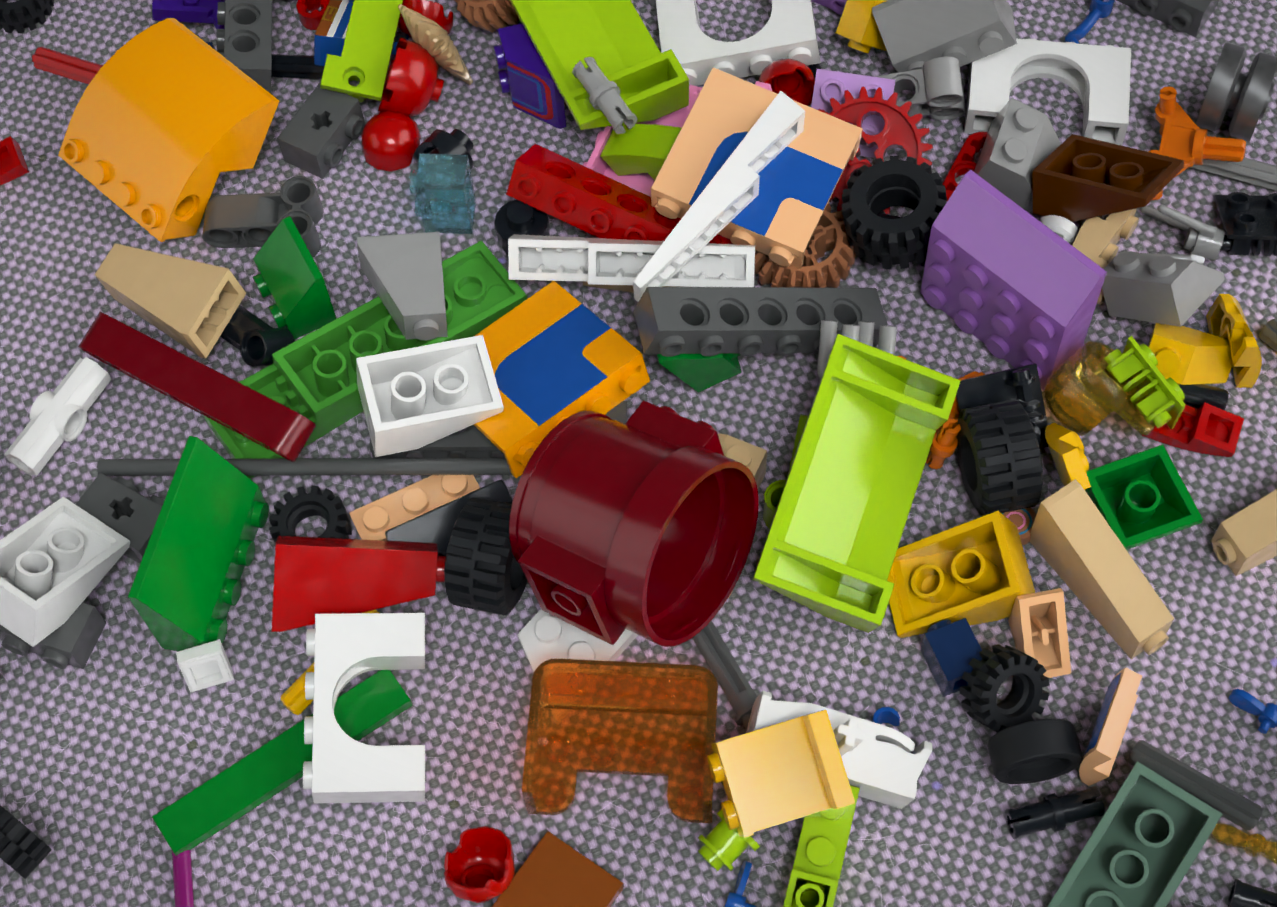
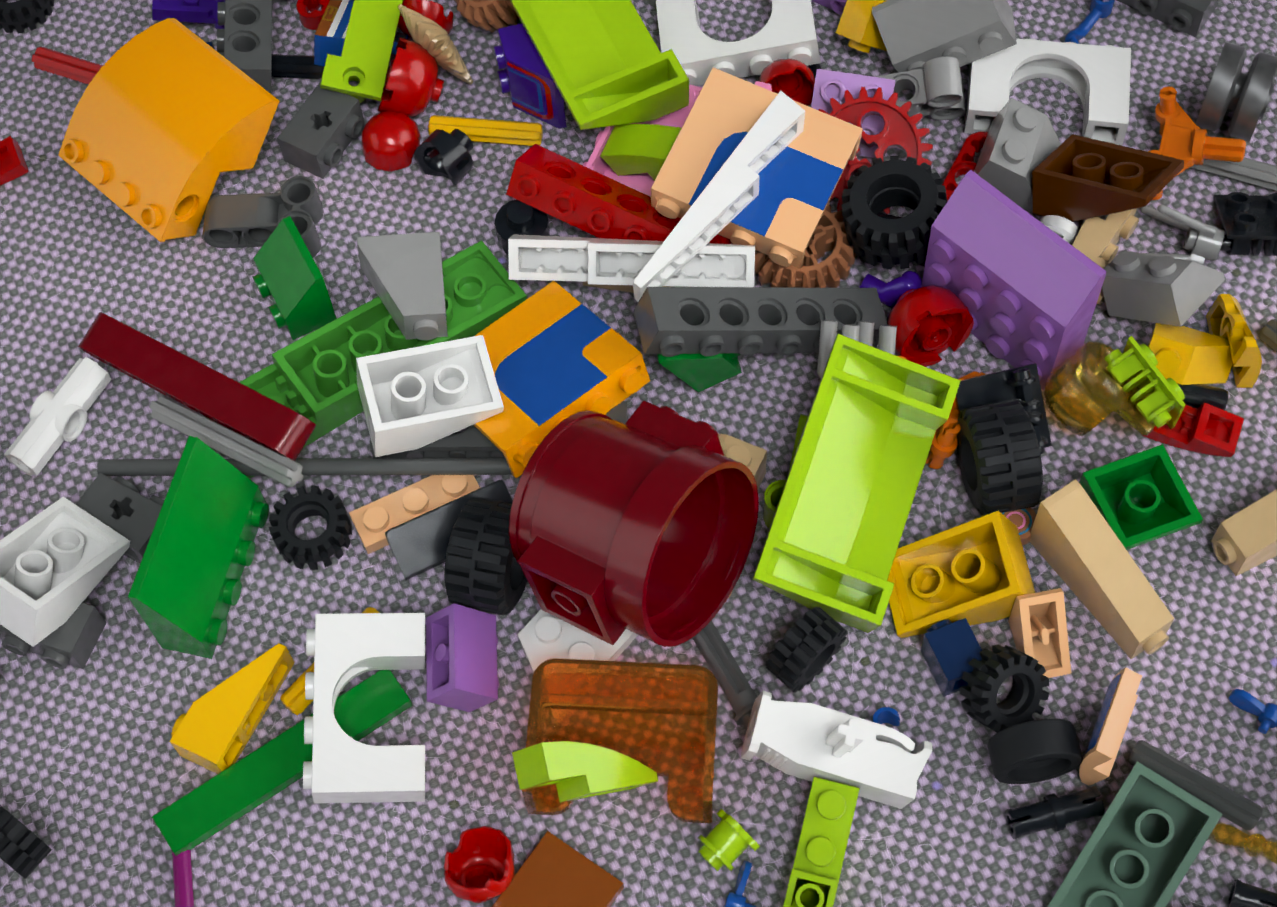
tan slope [94,243,246,359] -> none
white tile [176,639,234,692] -> none
black piece [220,305,295,367] -> none
red slope [271,536,446,632] -> none
clear light blue brick [410,154,476,234] -> none
light grey pin [572,57,637,134] -> none
yellow panel [707,710,855,838] -> none
yellow slope [1045,423,1091,490] -> none
none -> light grey axle [149,396,304,487]
none -> yellow slope [169,643,295,774]
none -> medium lavender brick [426,603,499,712]
none -> yellow axle [428,115,543,146]
none -> lime slope [512,741,658,803]
none -> black tyre [765,607,847,692]
none -> dark purple arm [860,271,922,307]
none -> red cylinder [887,285,974,367]

